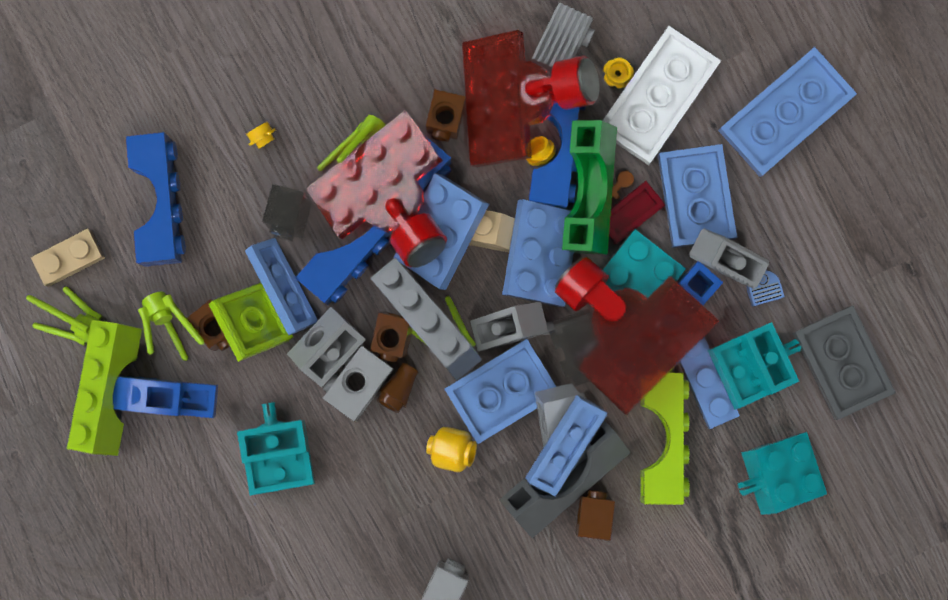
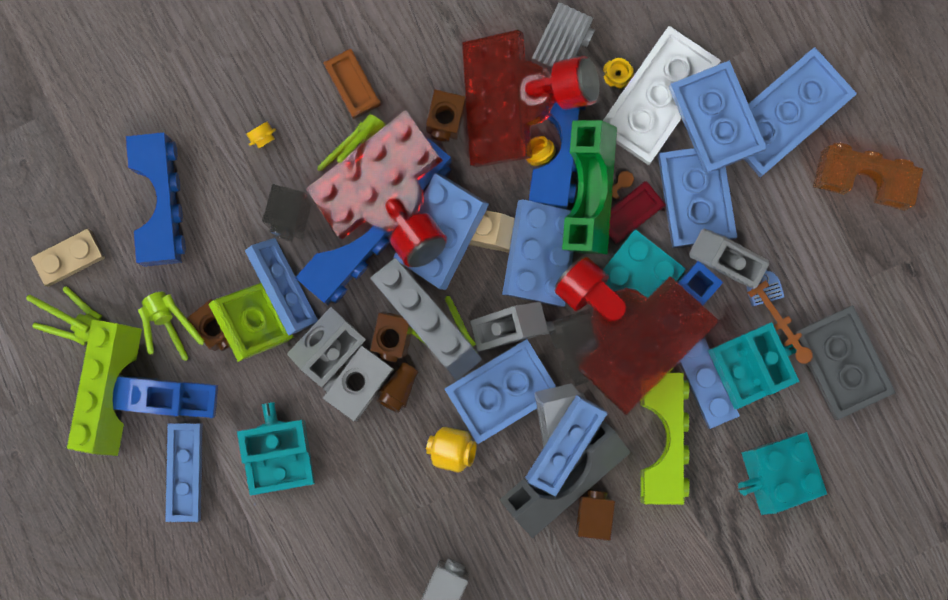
none -> medium blue plate [165,424,203,522]
none -> dark orange tile [323,48,381,119]
none -> medium blue plate [669,60,767,174]
none -> dark orange piece [747,280,813,364]
none -> clear orange arch [813,143,924,211]

